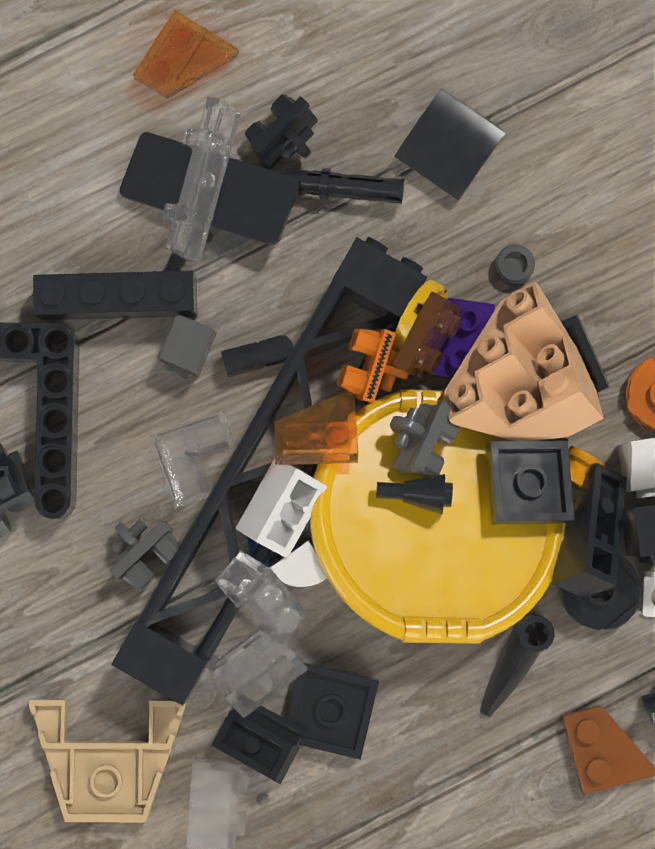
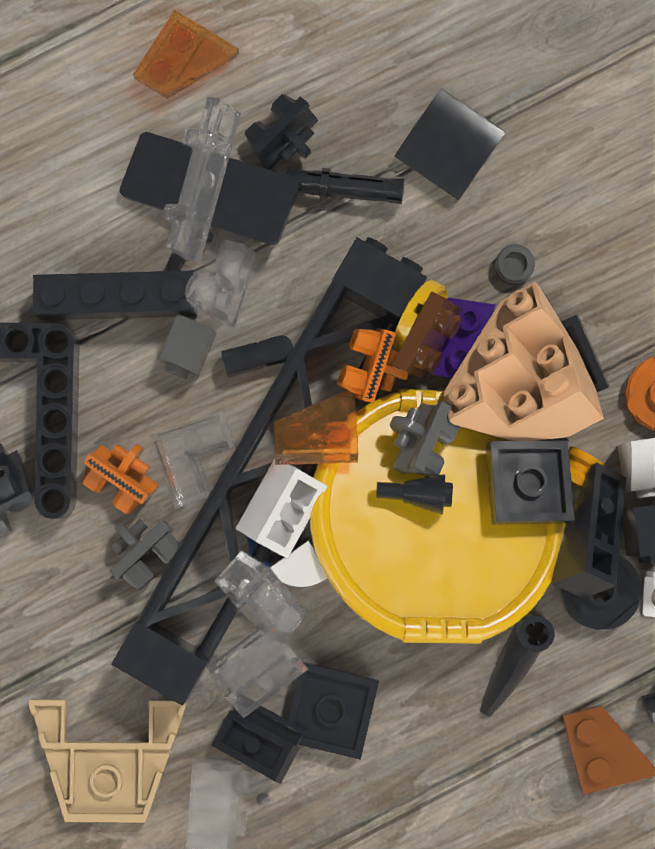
none -> orange hips [81,444,159,514]
none -> clear brick [185,240,256,328]

